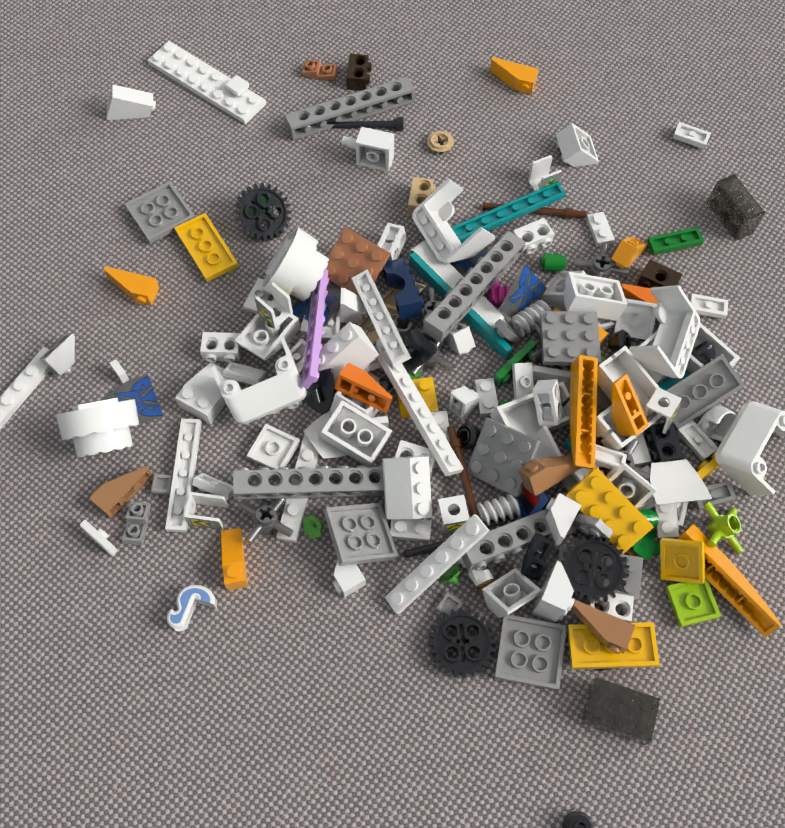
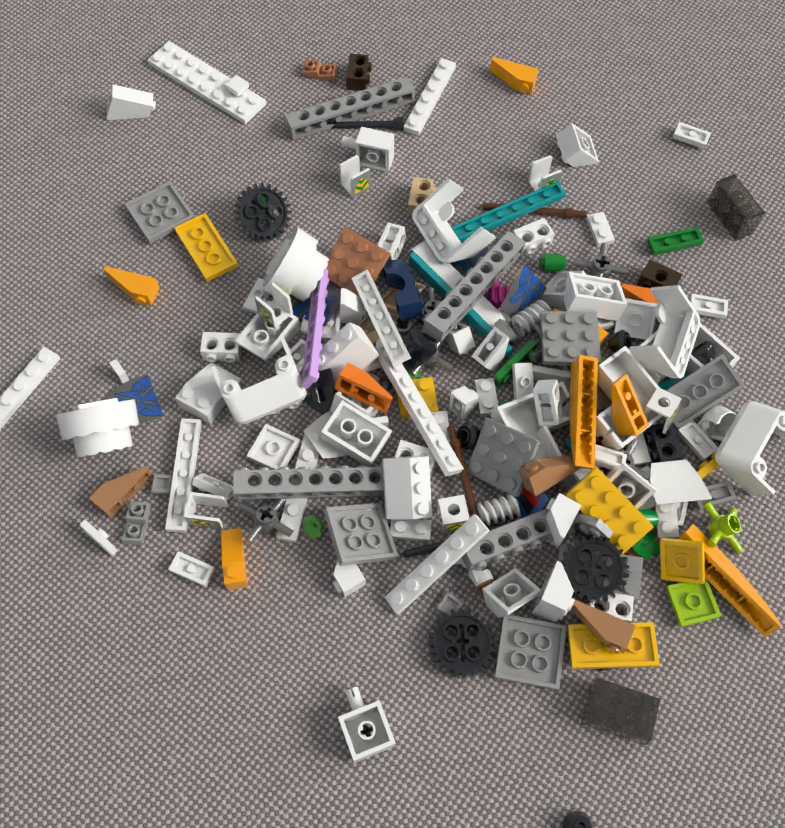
slope [40,333,75,376] -> none
white animal [167,585,217,632] -> none
white tile [223,361,265,385] -> none
tan gear [427,131,454,154] -> none
bright green plant [439,564,461,585] -> none
black slope [521,532,555,581] -> none
light orange slope [611,236,647,268] -> none
none -> white plate [168,551,216,587]
none -> white brick [338,687,396,763]
none -> white piece [339,155,371,198]
none -> white plate [403,58,456,136]
none -> white slope [472,326,509,372]

